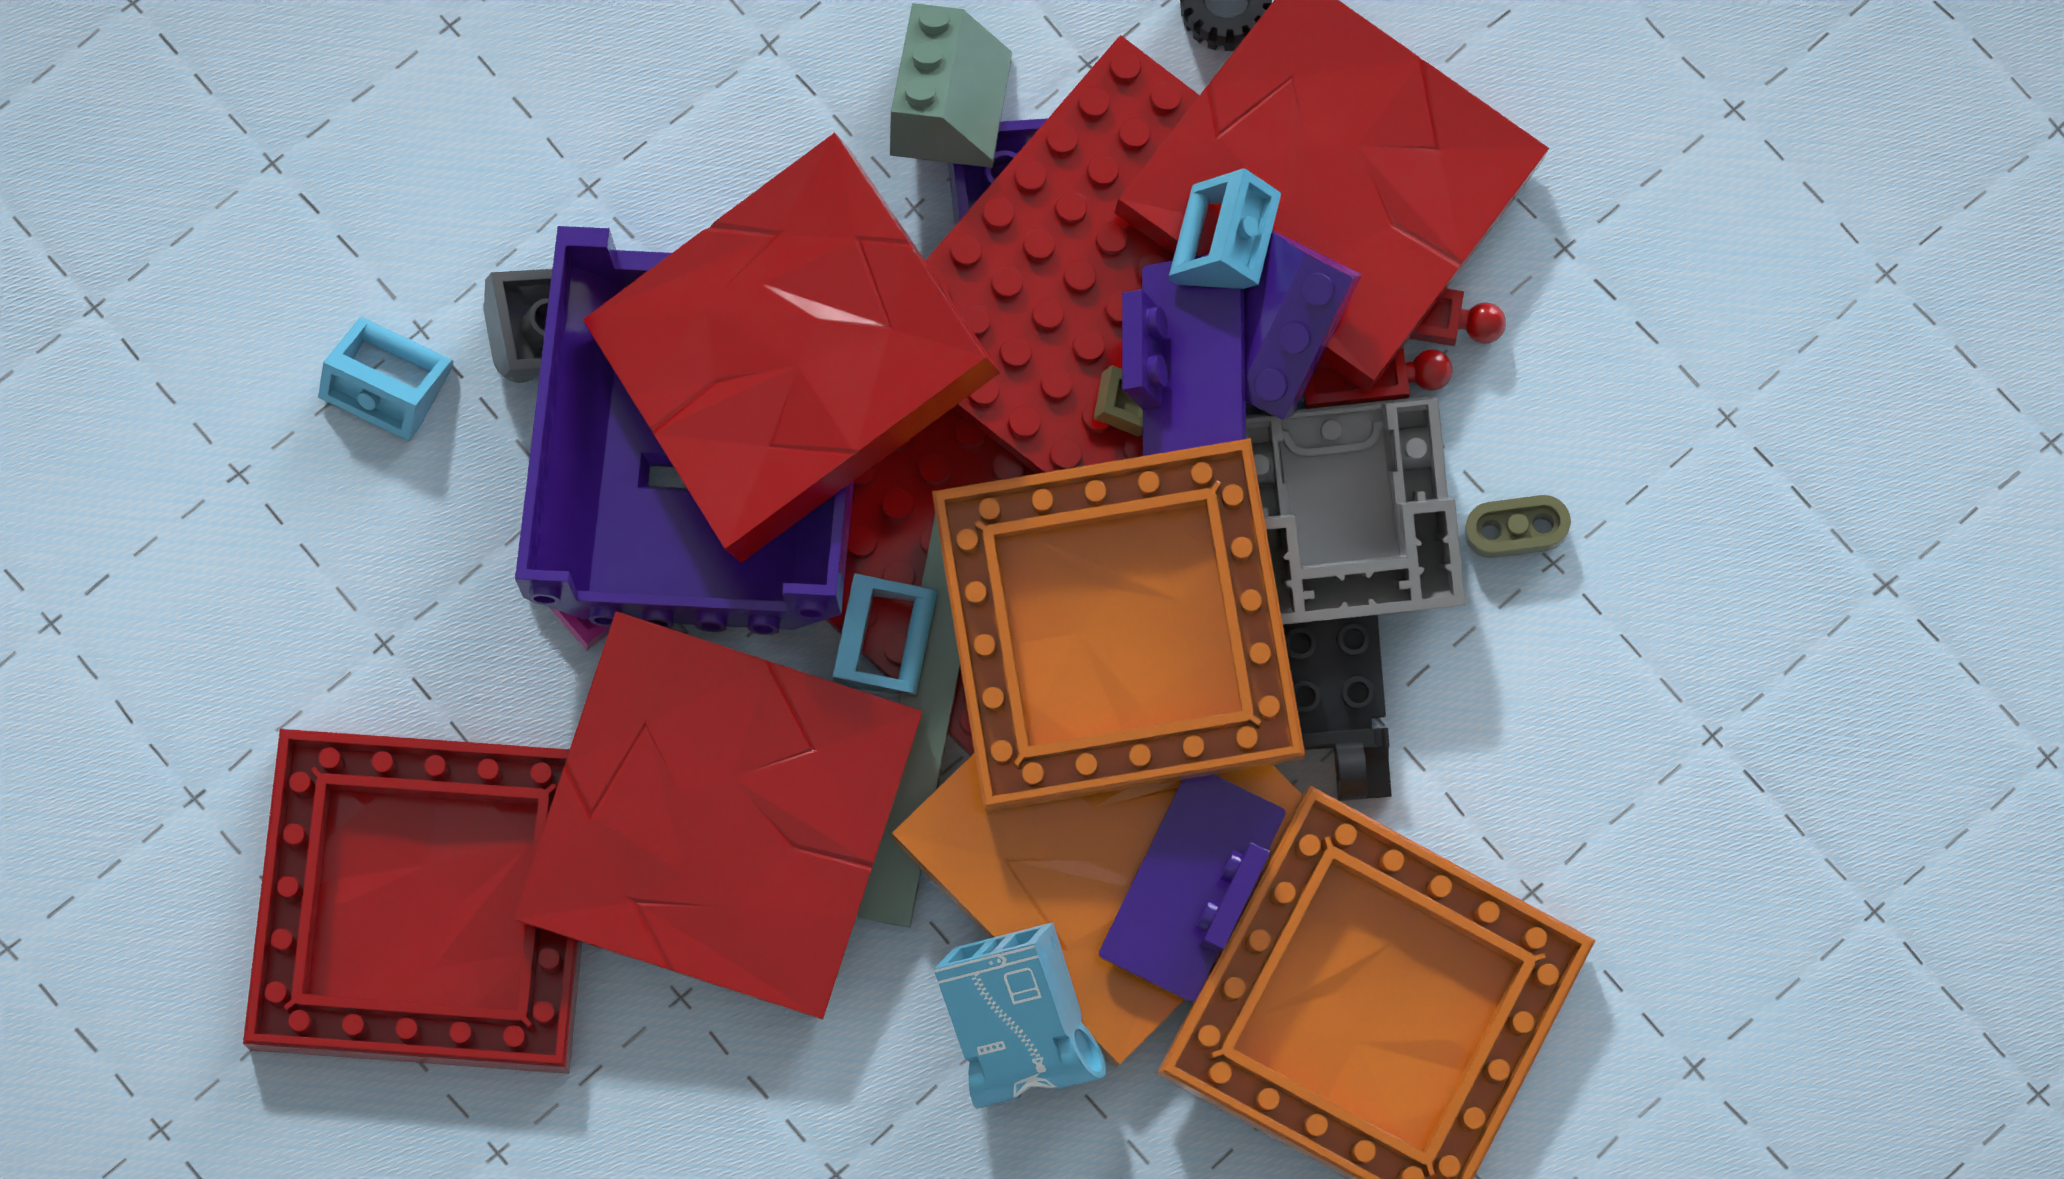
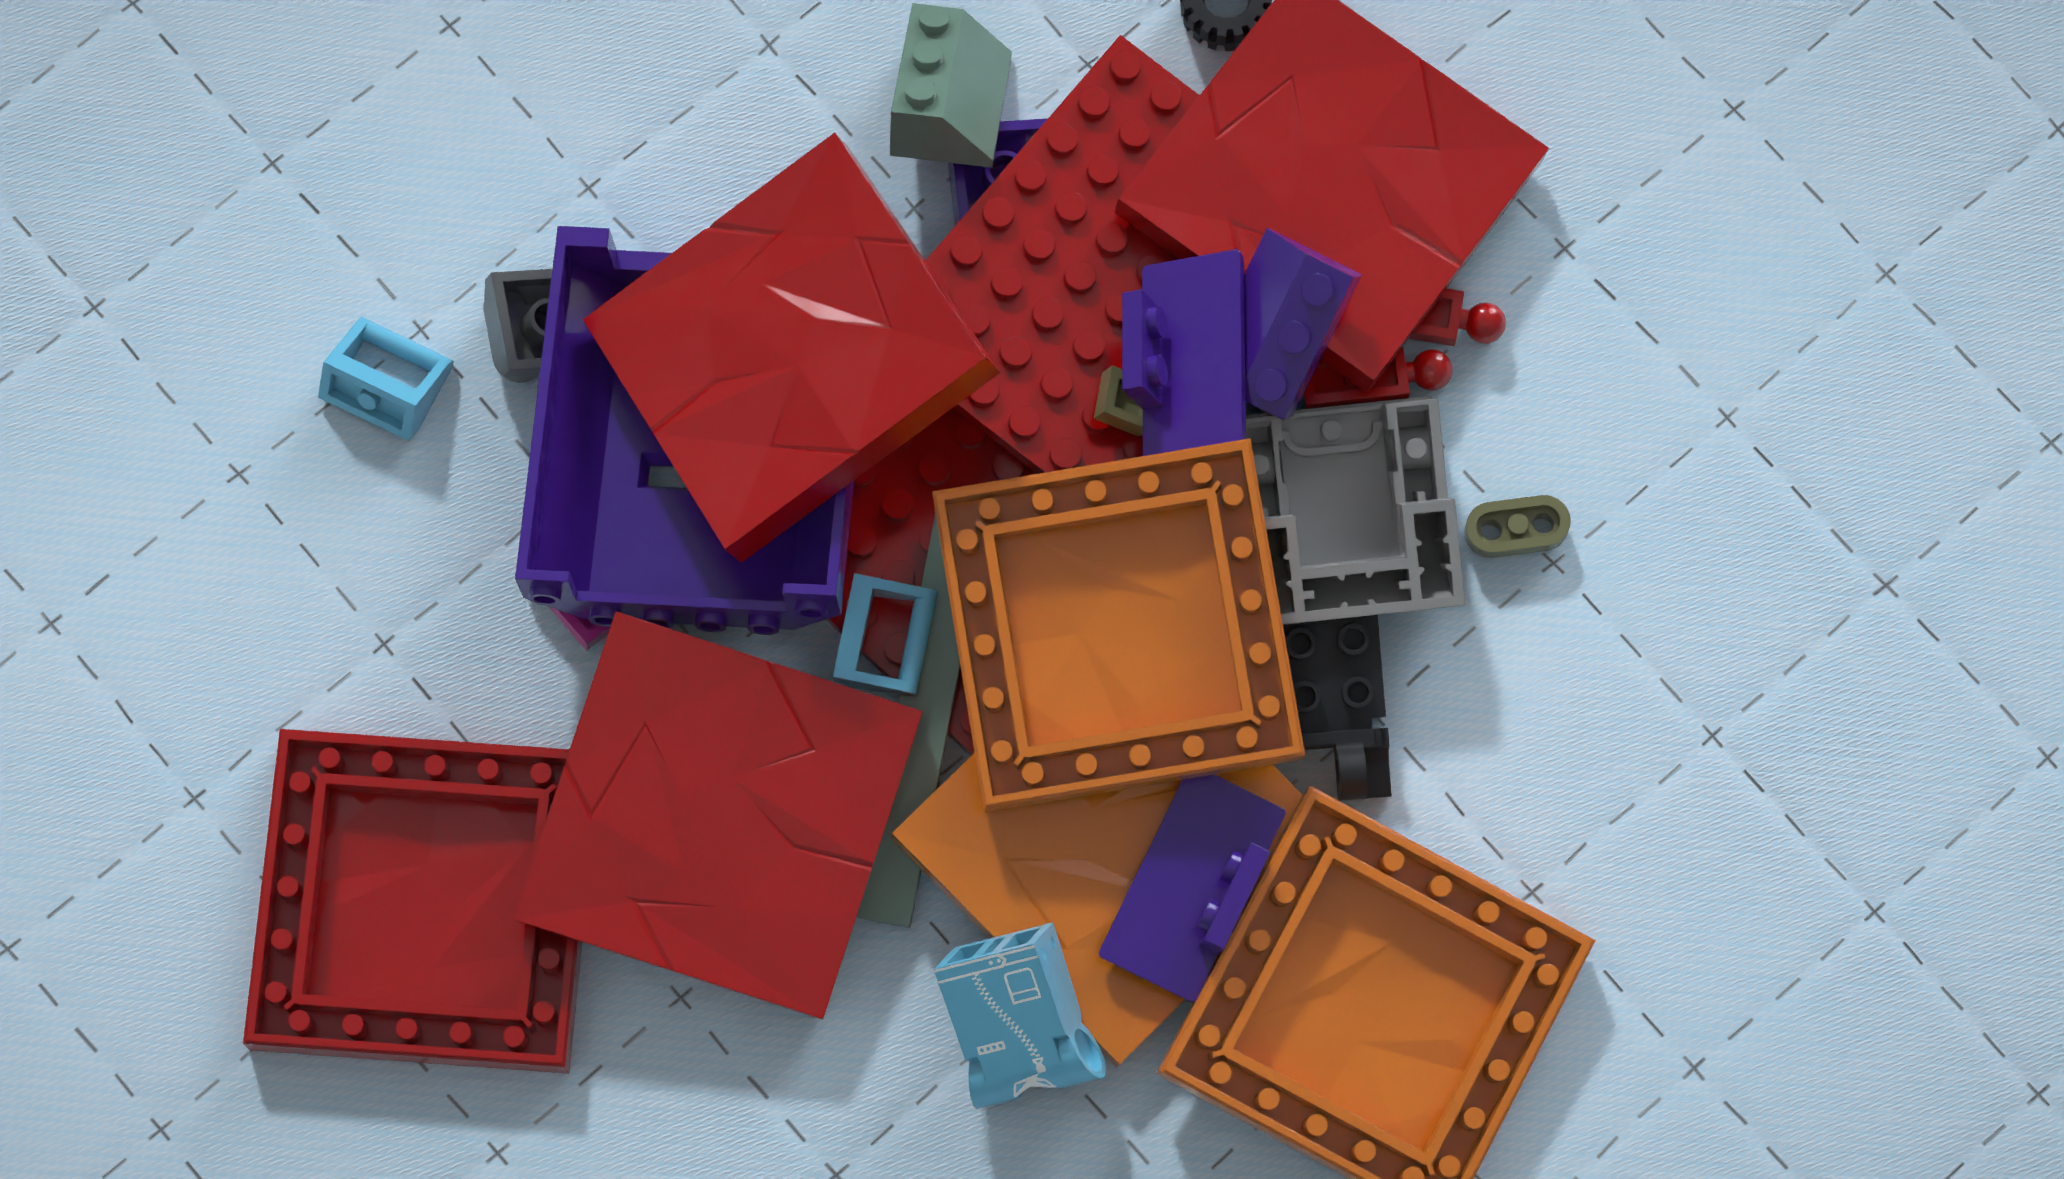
medium azure tile [1168,168,1281,289] -> none

